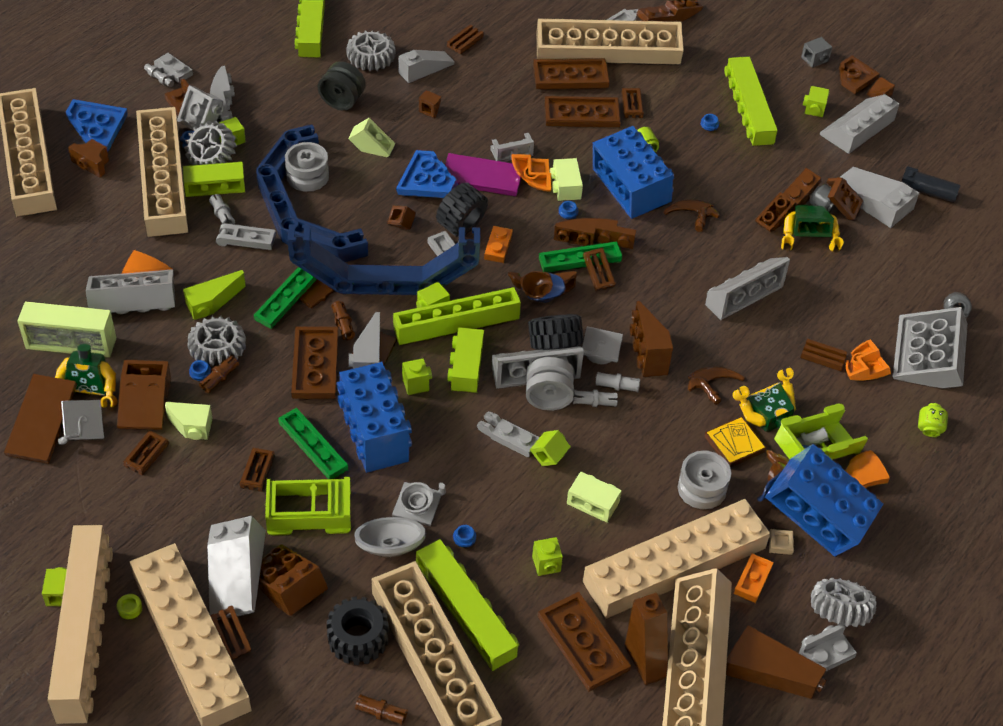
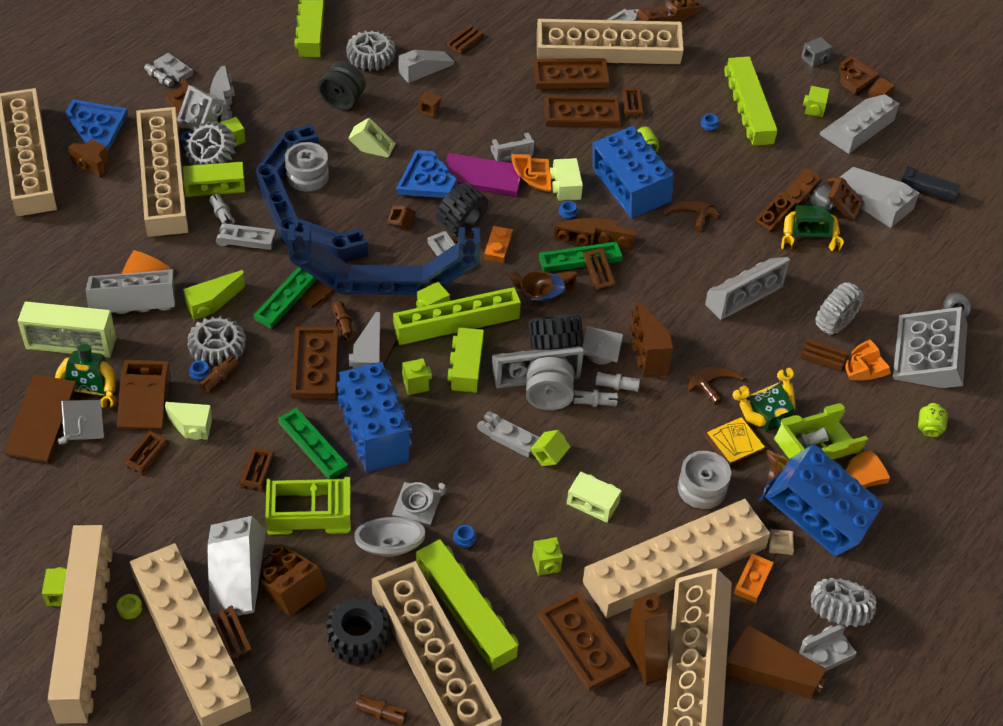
none -> light grey gear [816,282,864,335]

